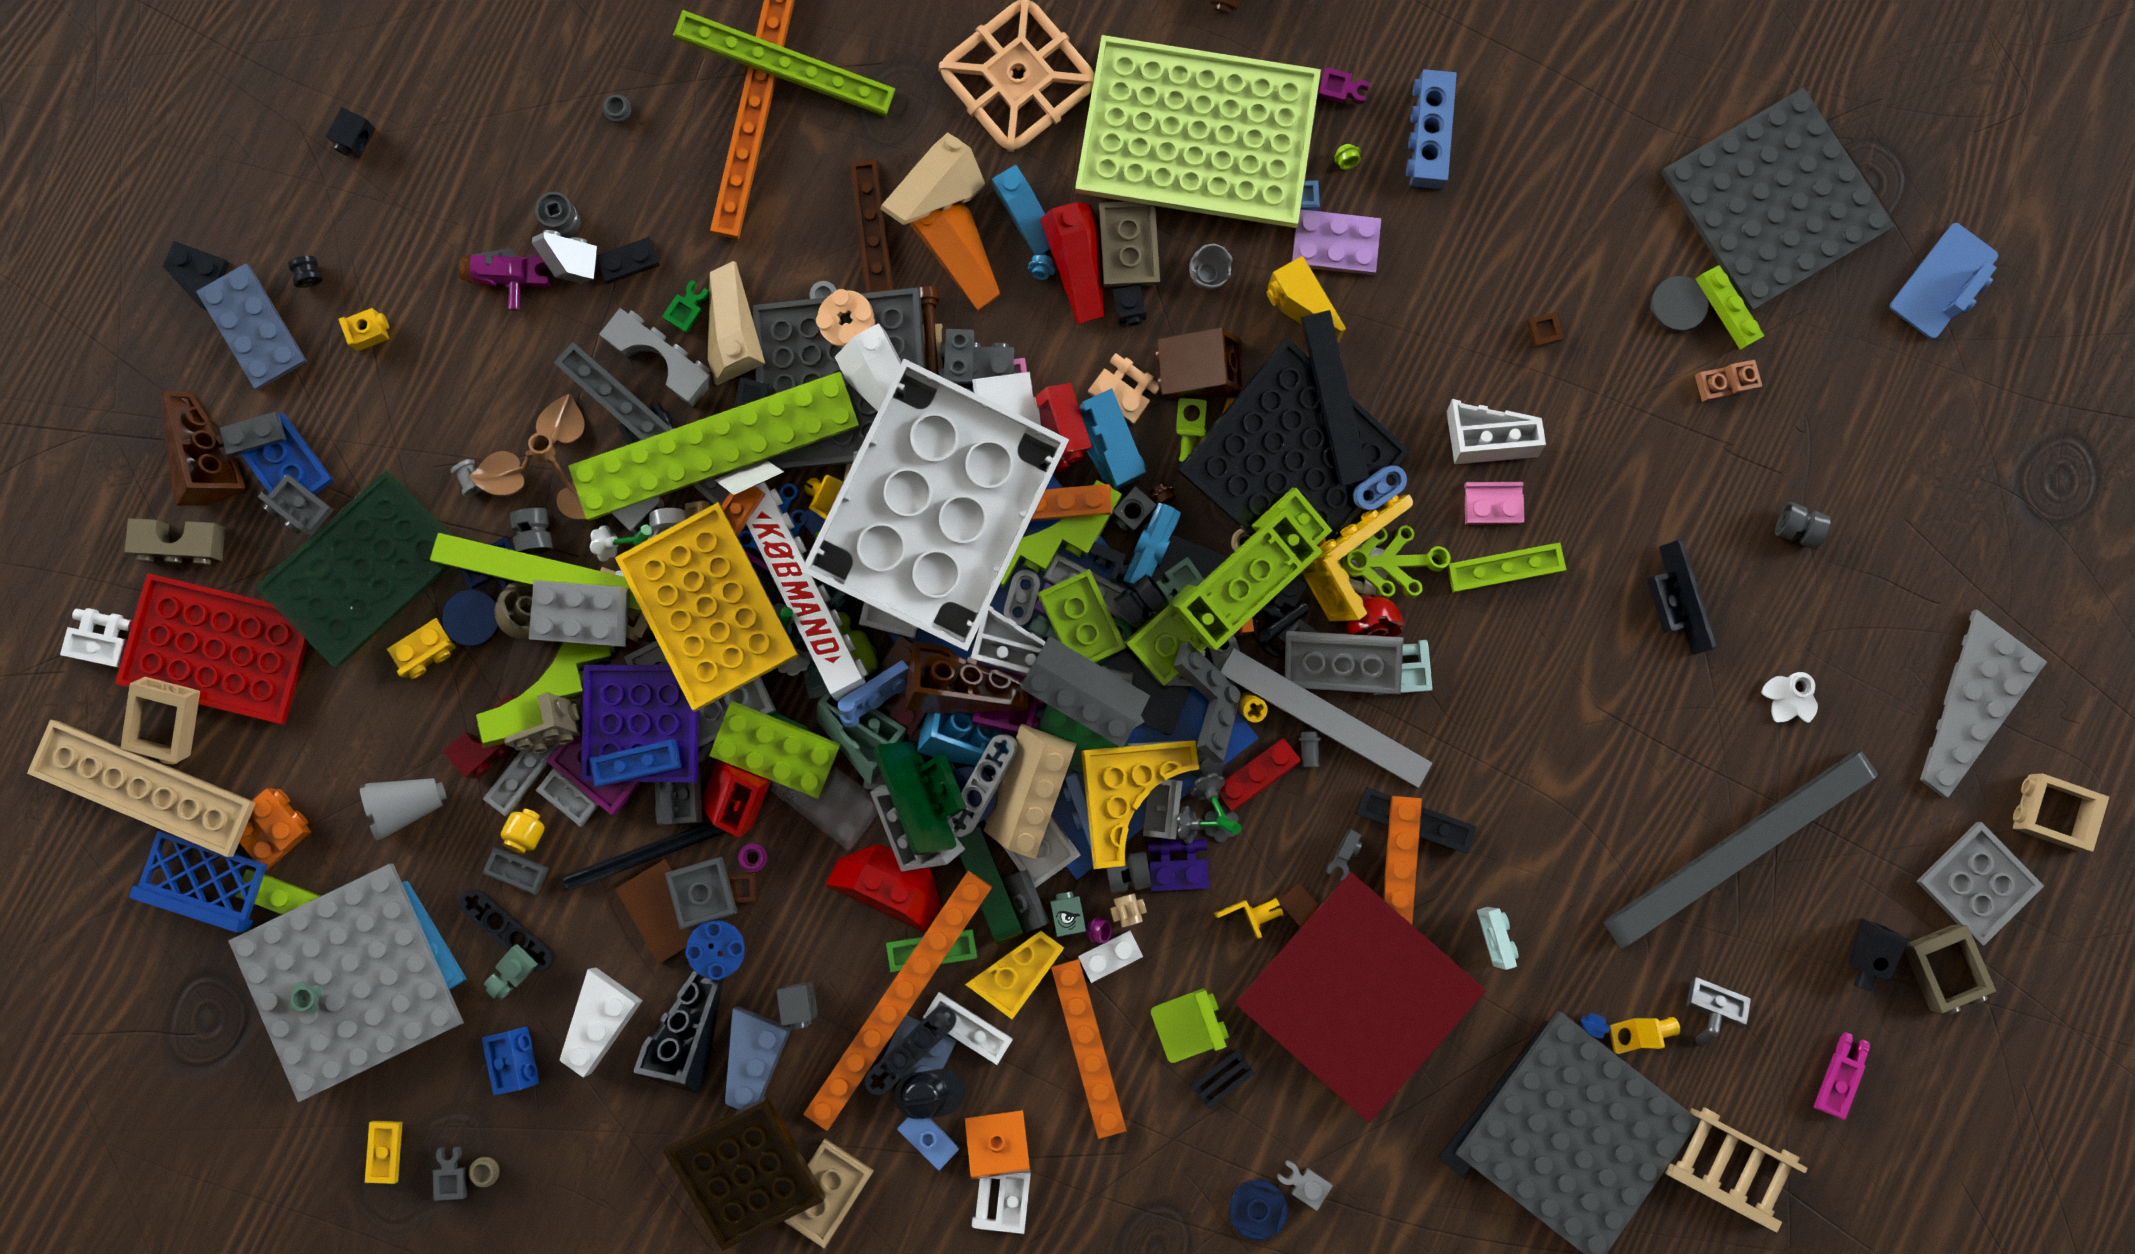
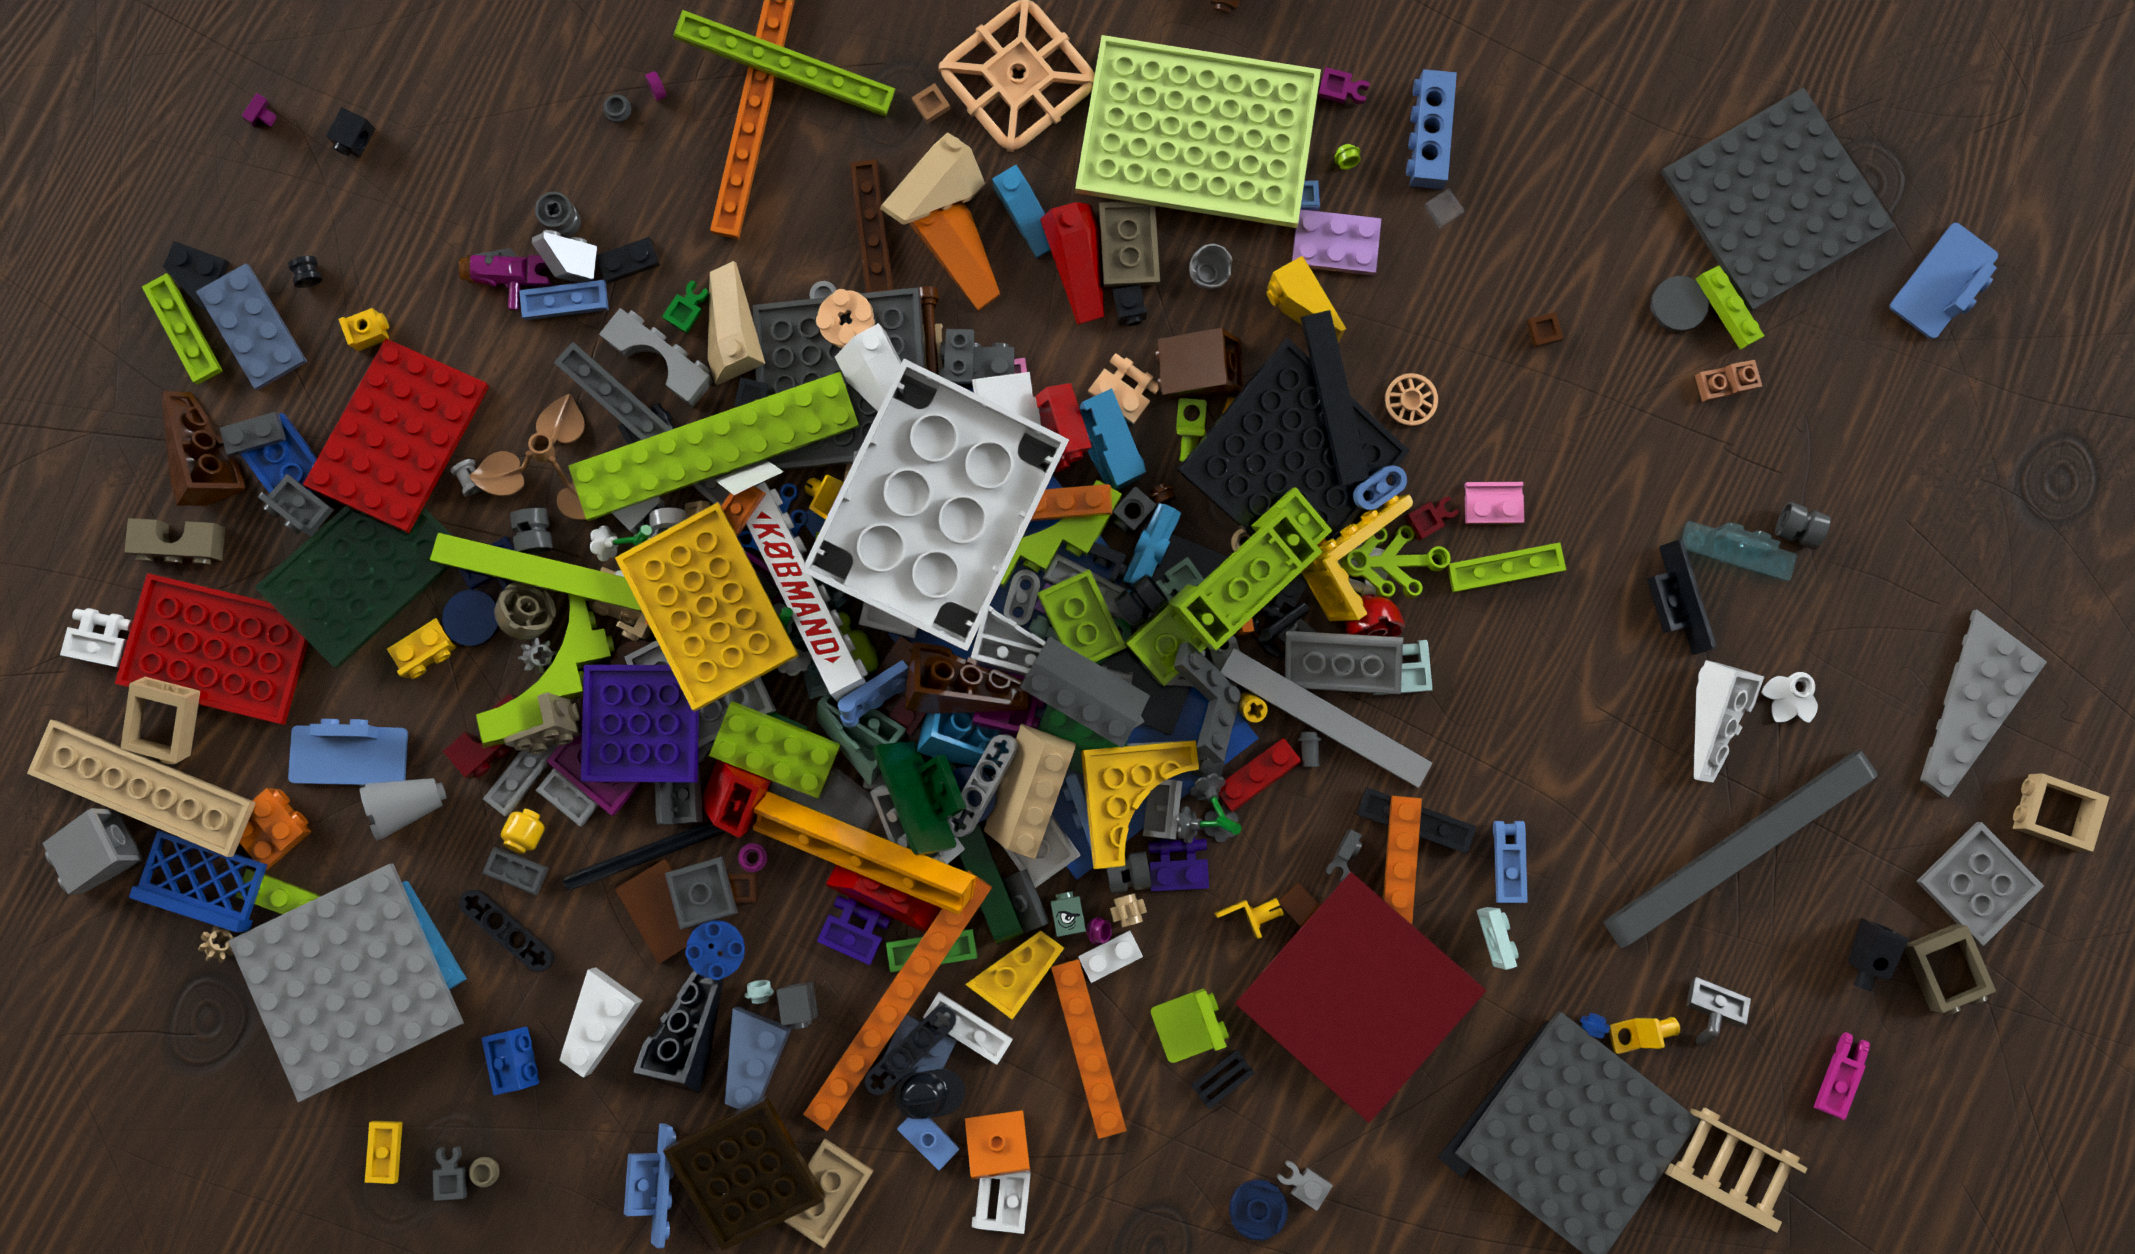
sand green plate [289,982,323,1015] -> none
sand green plate [483,944,538,1001] -> none
light grey brick [529,580,630,647] -> none
blue tile [589,739,682,787] -> none
dark azure plate [1028,255,1055,280] -> none
white wedge [1447,399,1546,464] -> none
none -> light grey slope [43,808,144,895]
none -> lime plate [142,273,223,385]
none -> tan gear [198,925,235,963]
none -> magenta tile [242,92,277,127]
none -> medium blue bracket [288,719,408,785]
none -> red plate [303,338,489,534]
none -> light grey gear [518,638,557,674]
none -> medium blue plate [519,280,609,320]
none -> medium blue bracket [624,1123,676,1248]
none -> magenta tile [645,71,666,101]
none -> light aqua plate [745,980,774,1004]
none -> light orange tile [753,791,976,915]
none -> dark purple plate [817,896,891,965]
none -> medium nougat plate [912,83,950,124]
none -> light nougat wheel [1385,373,1438,426]
none -> dark red plate [1404,496,1458,541]
none -> clear tile [1424,189,1465,229]
none -> medium blue plate [1493,821,1527,903]
none -> clear light blue bracket [1681,521,1797,581]
none -> white wedge [1694,660,1764,782]

